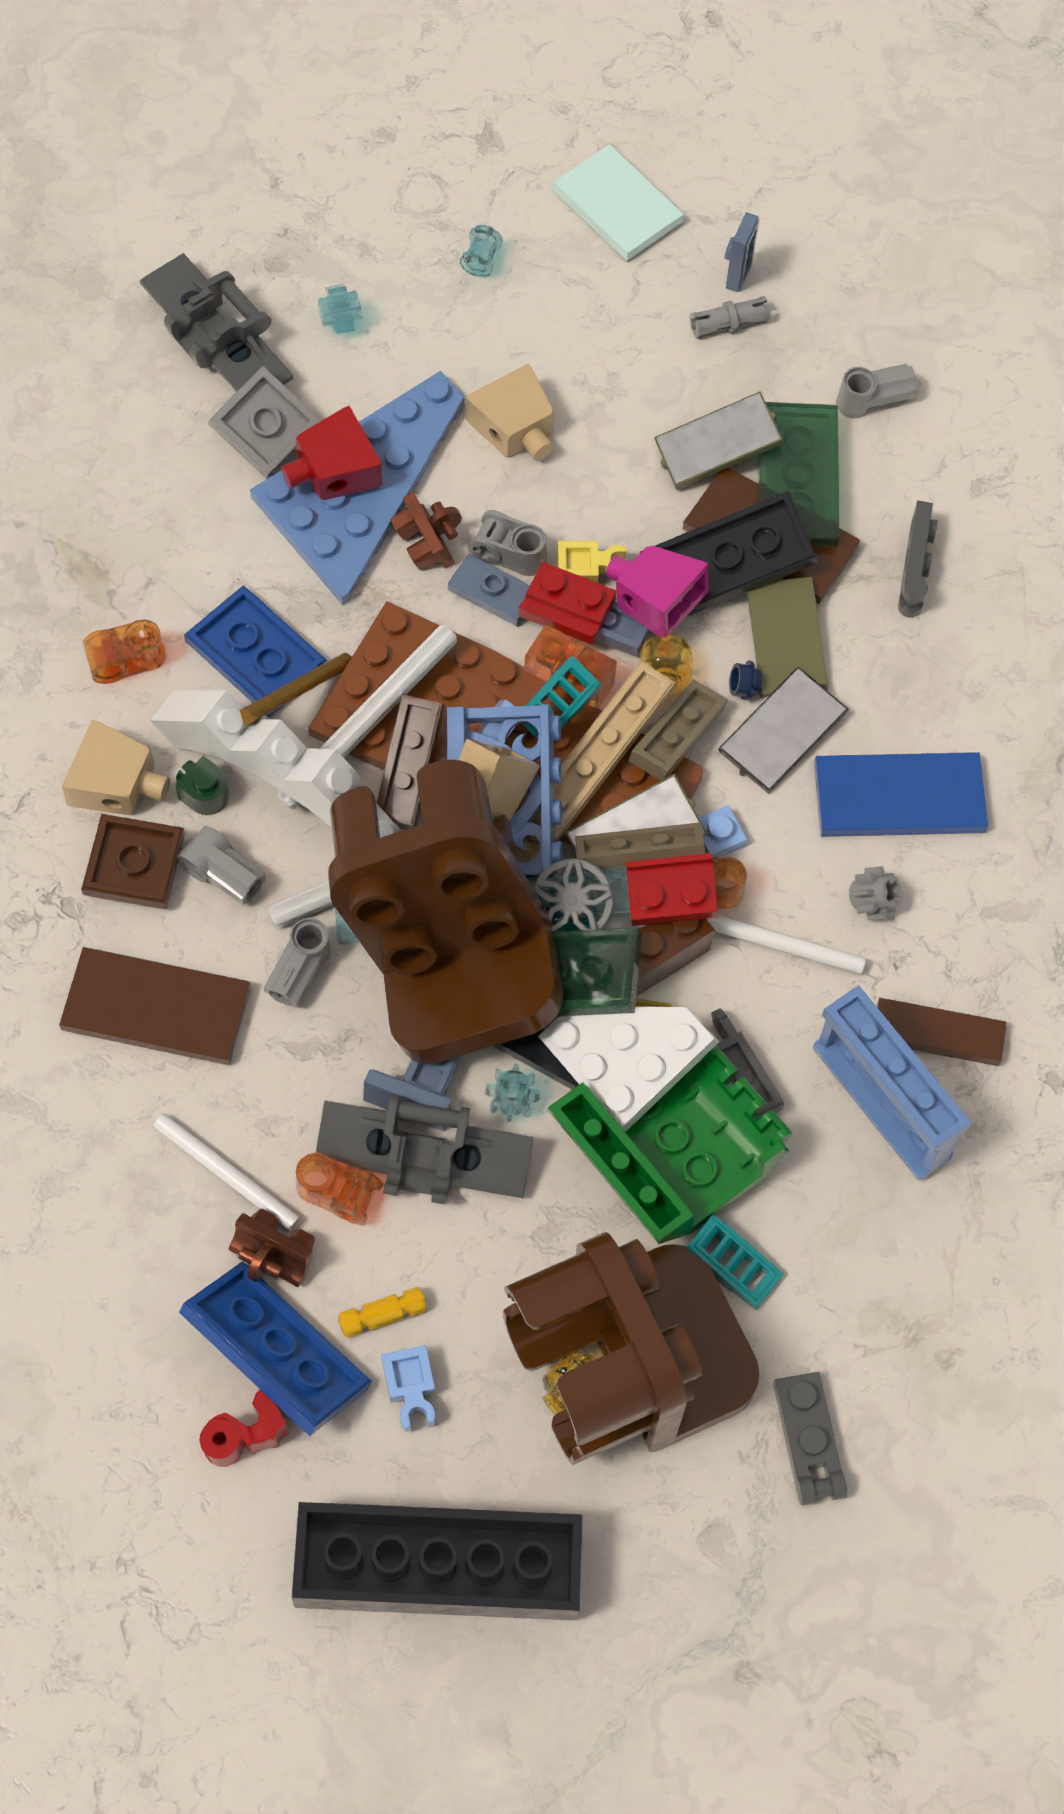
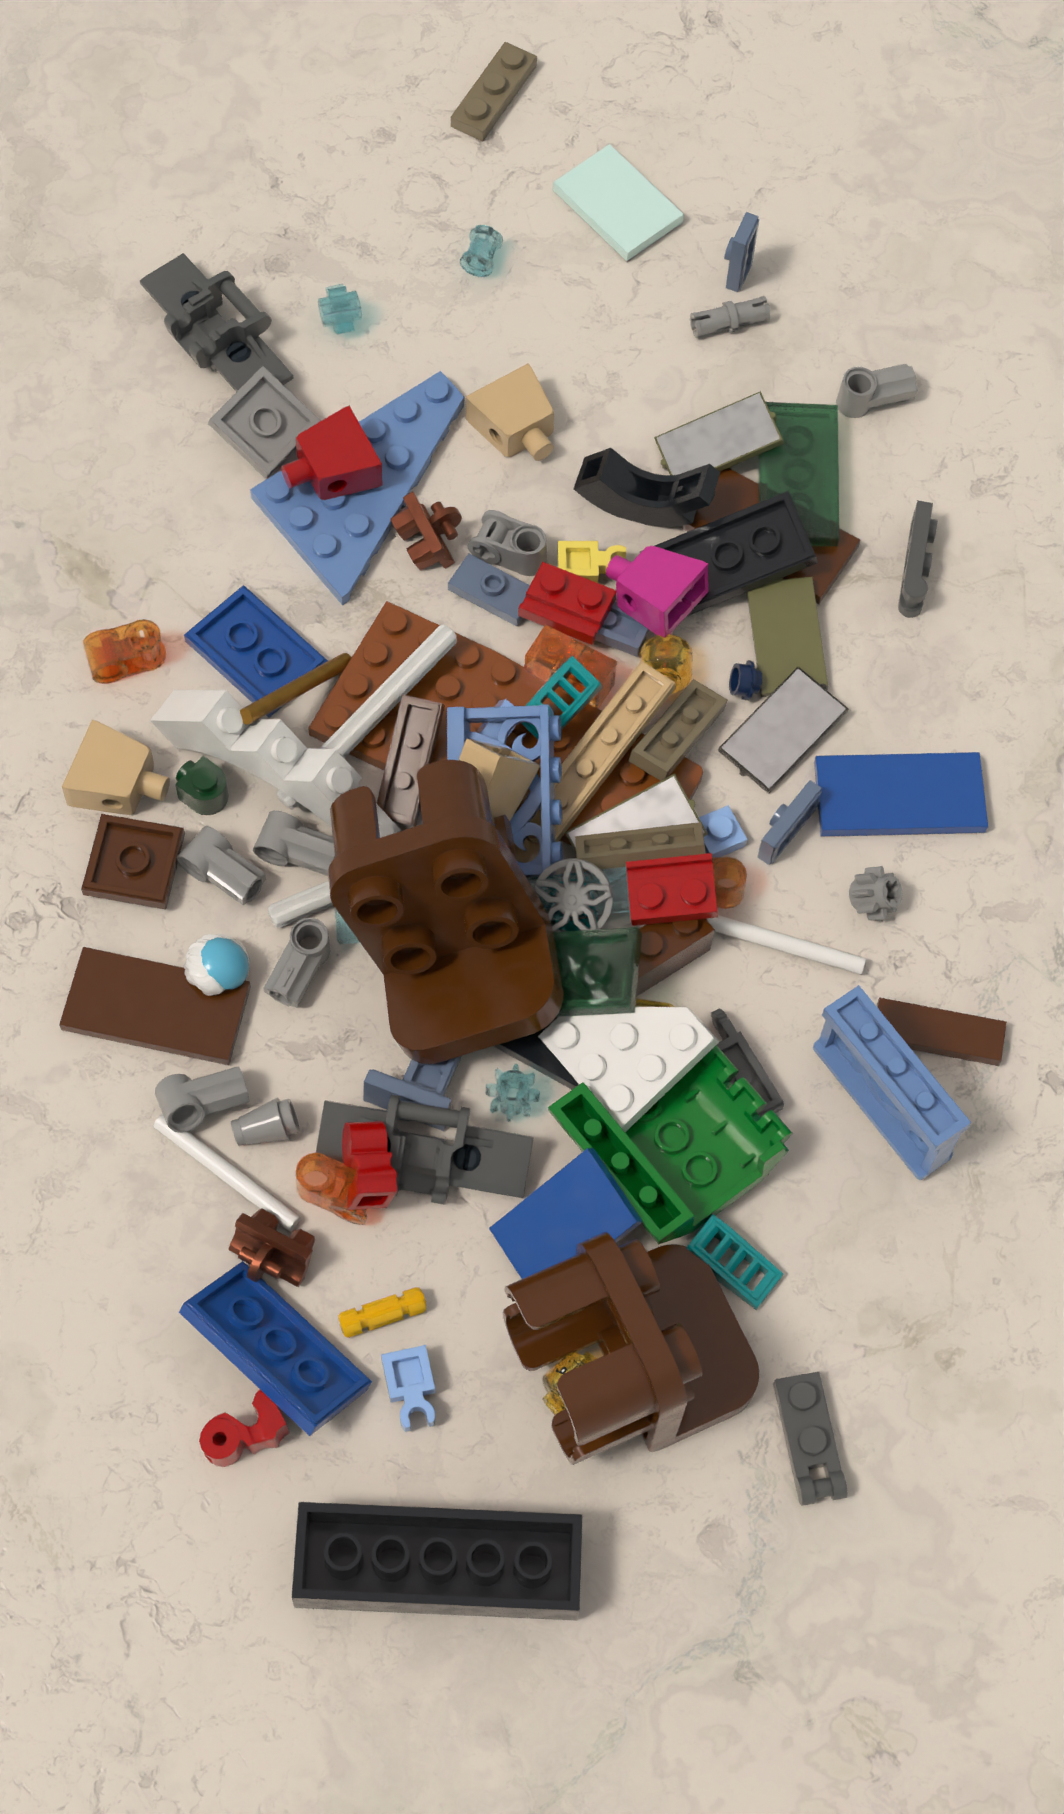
none -> light grey piece [155,1067,249,1133]
none -> hair [183,934,250,996]
none -> light grey cone [231,1097,300,1146]
none -> light grey piece [253,810,335,876]
none -> red leg [342,1121,398,1210]
none -> dark tan plate [451,42,537,142]
none -> blue tile [489,1148,643,1279]
none -> black arch [573,448,720,527]
none -> sand blue plate [757,780,822,865]

